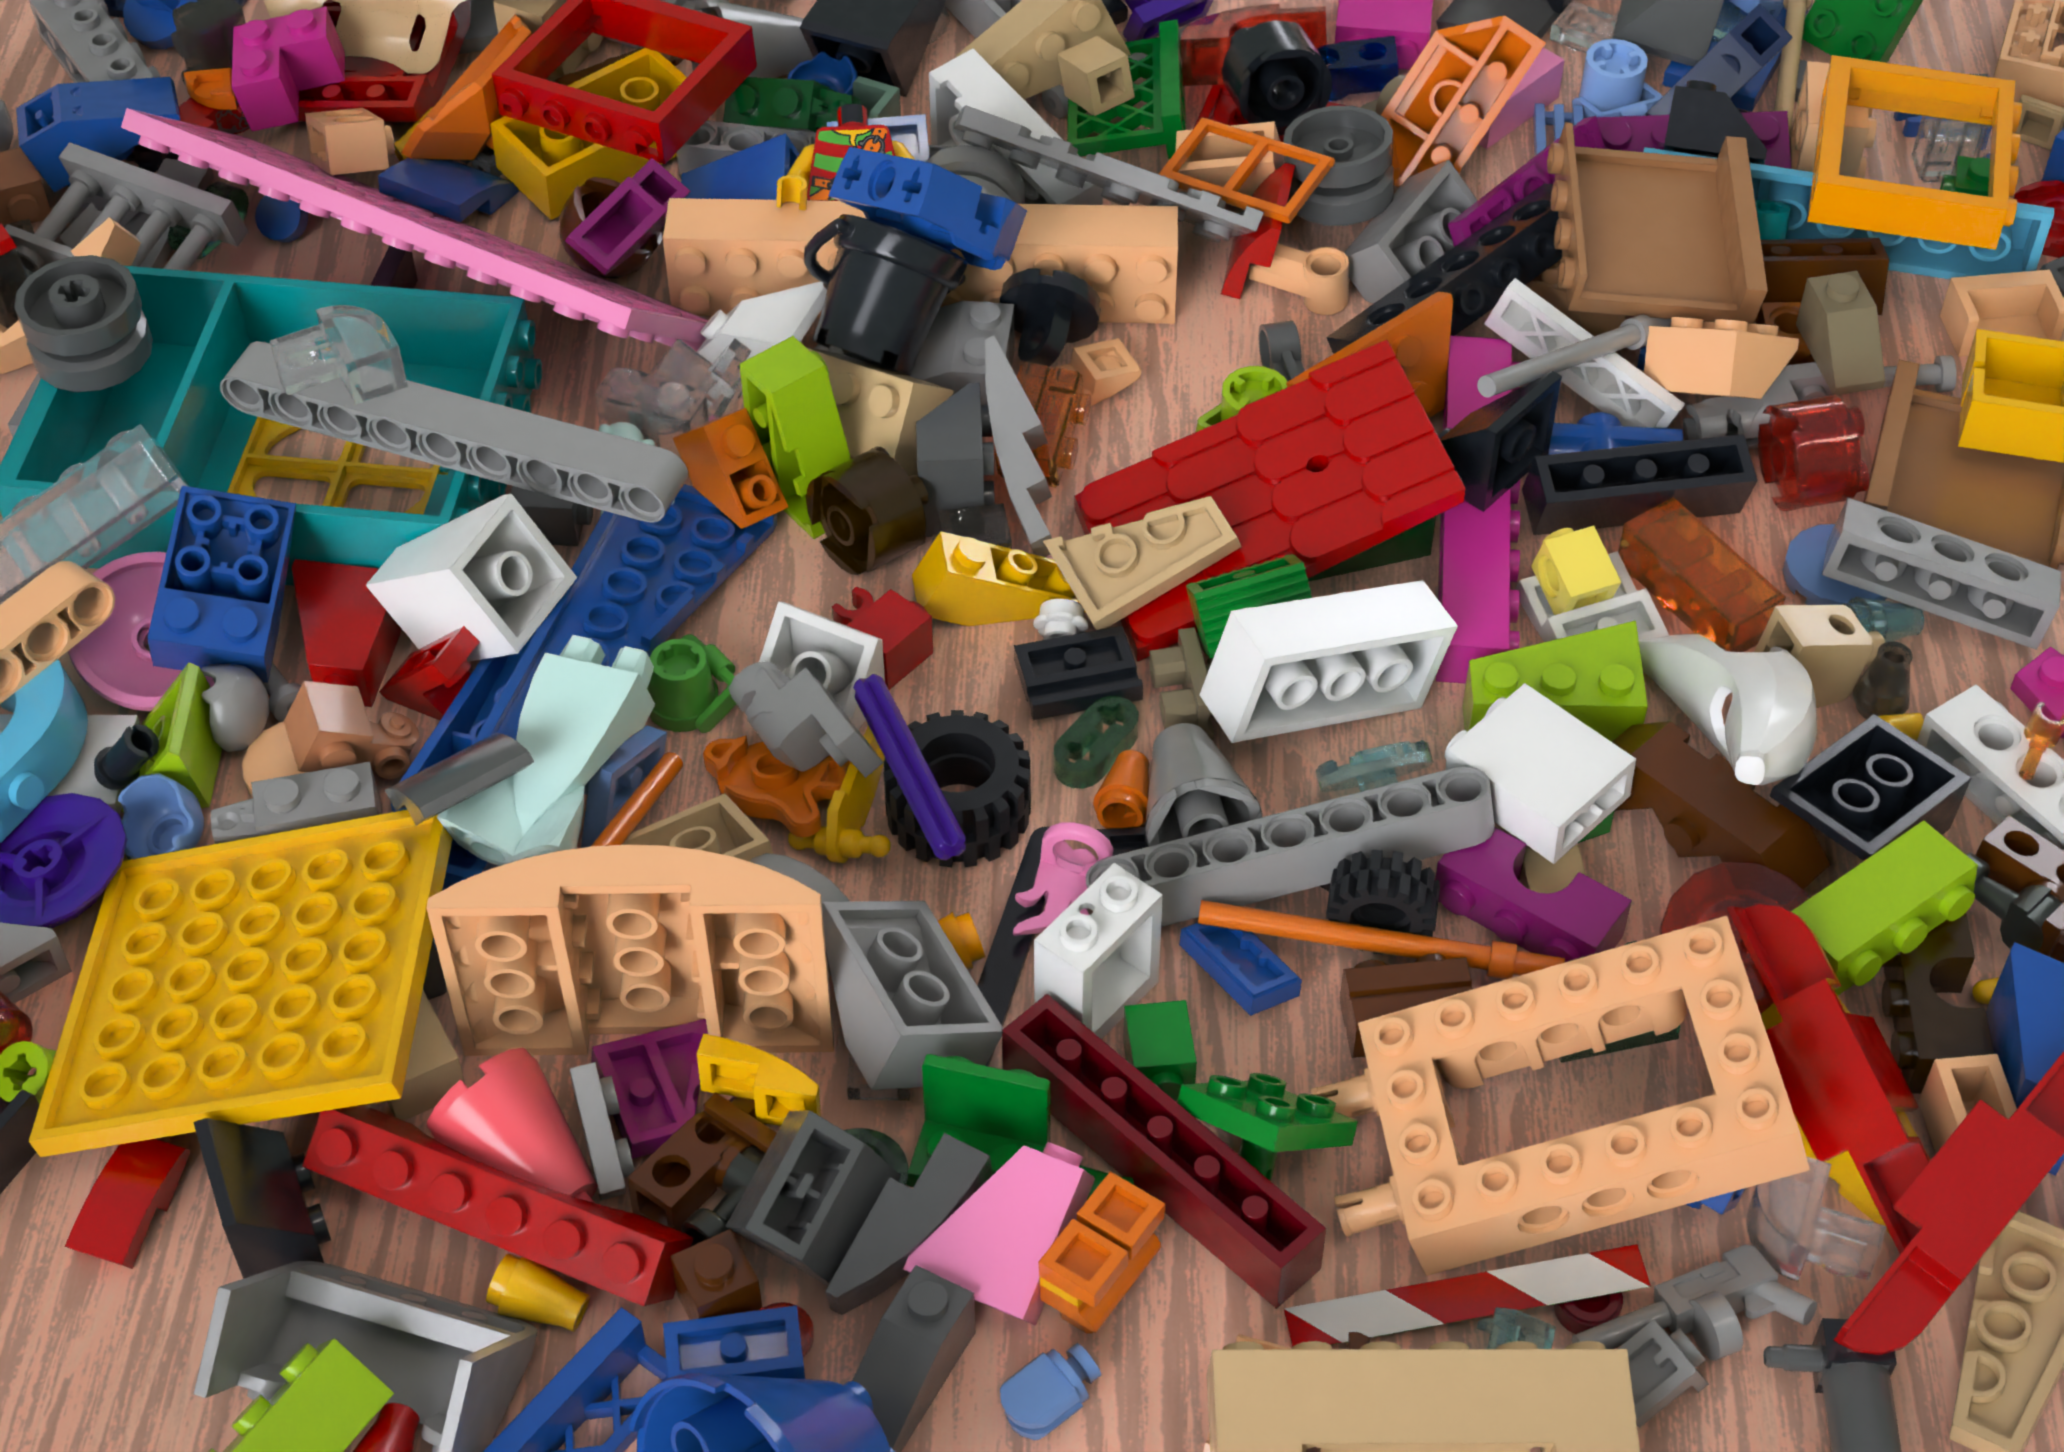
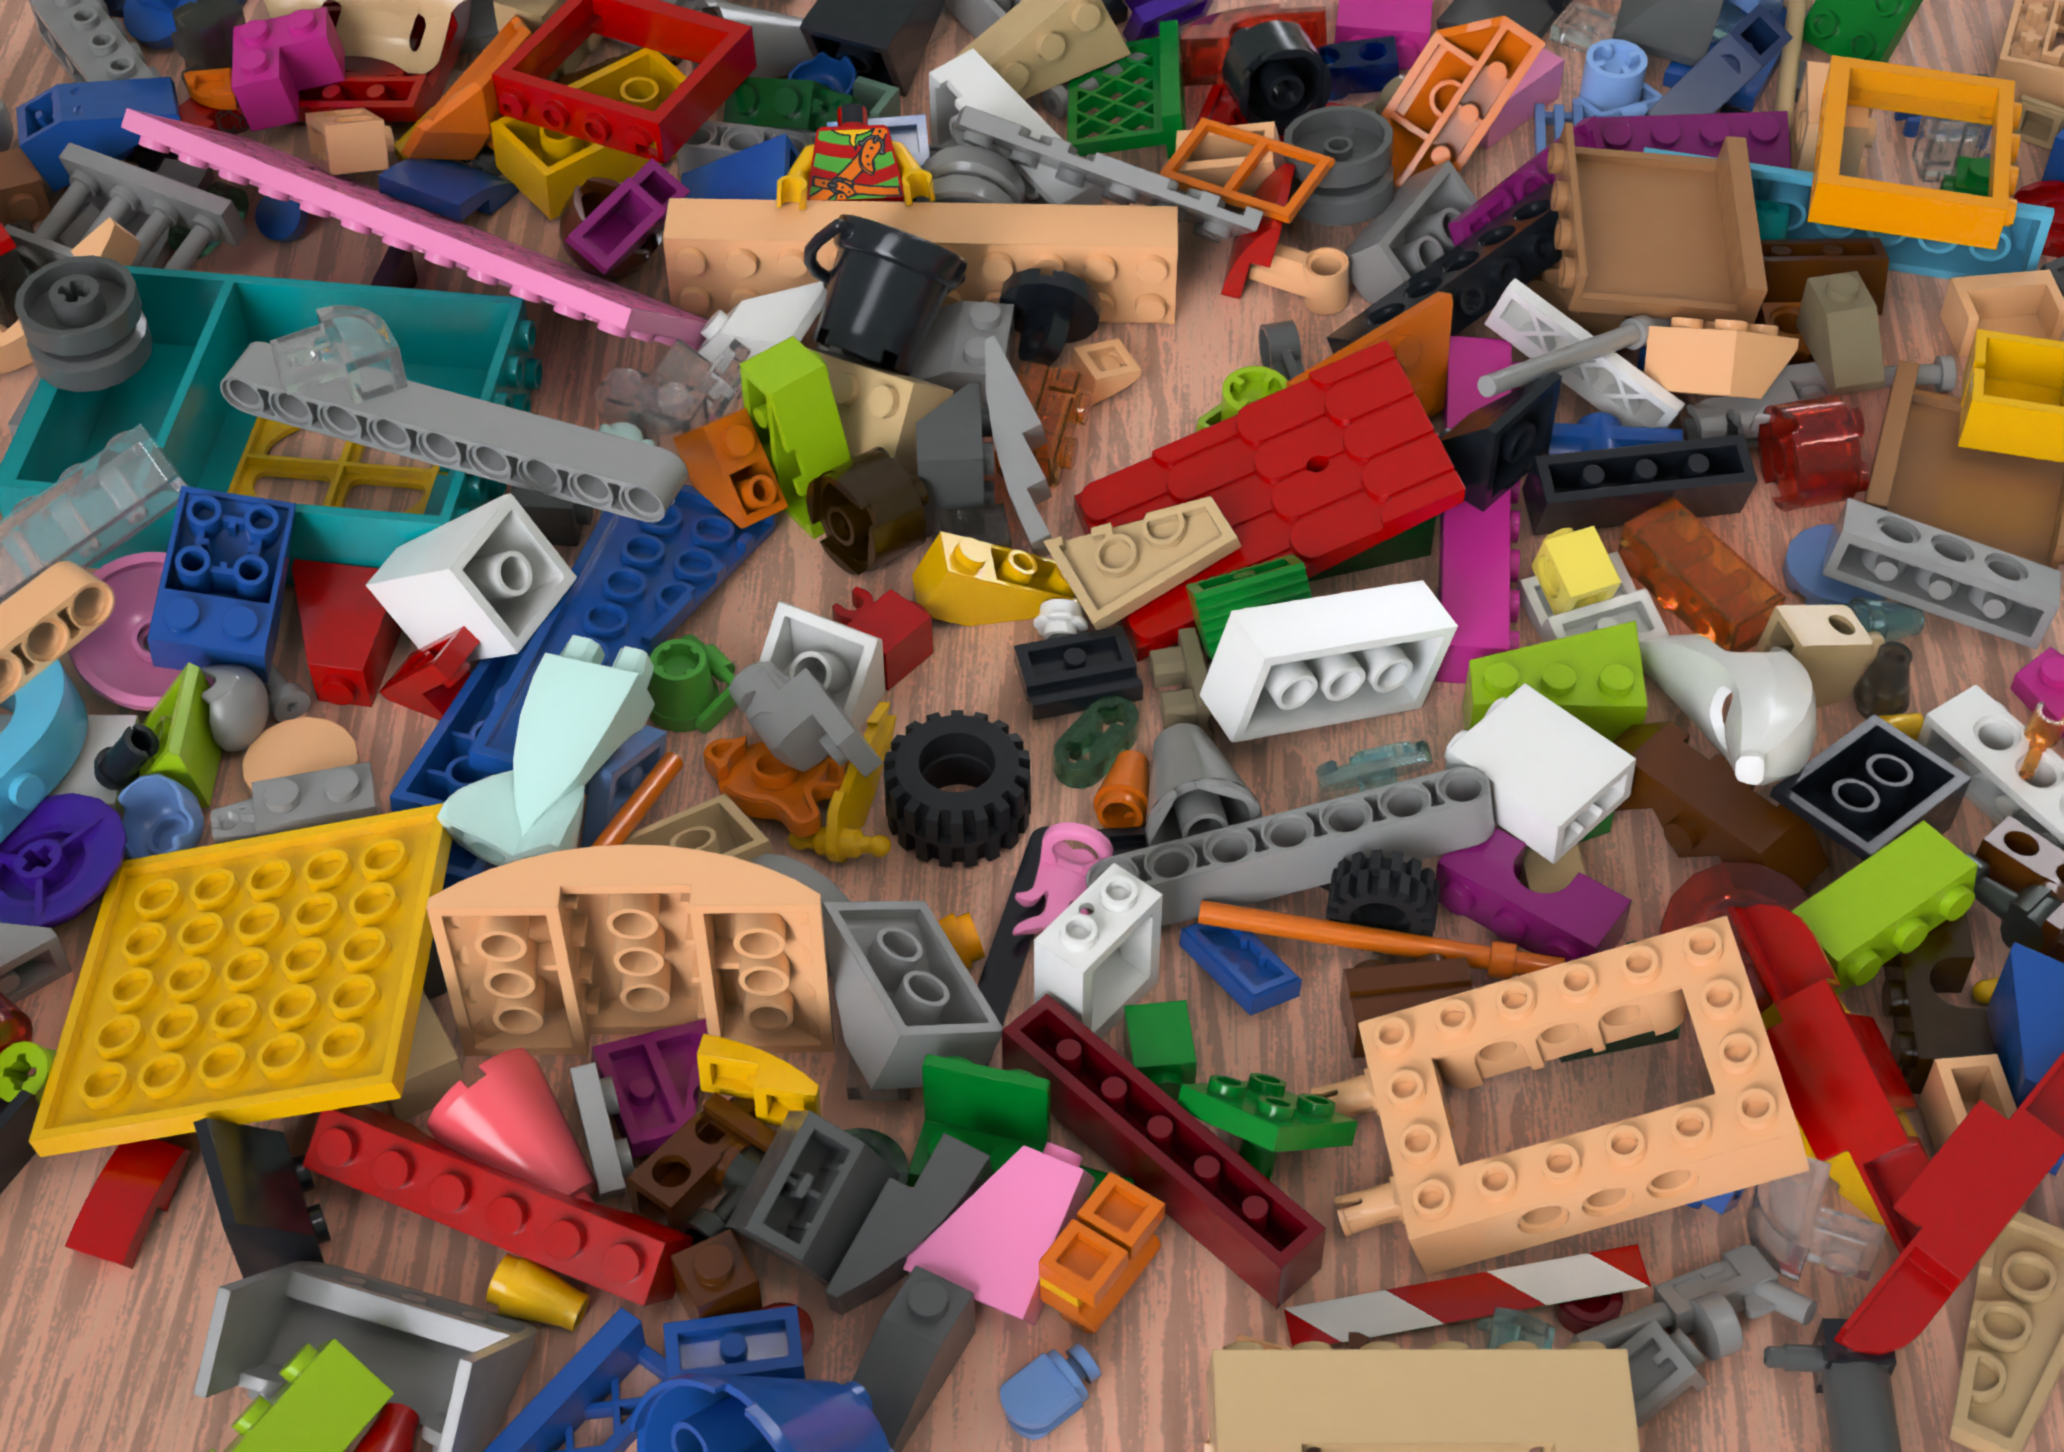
nougat brick [284,681,419,779] -> none
dark grey slope [385,733,534,826] -> none
blue connector [829,147,1027,270] -> none
dark purple axle [853,674,966,861] -> none
tan brick [1057,36,1135,116] -> none
black slope [1664,80,1767,165] -> none

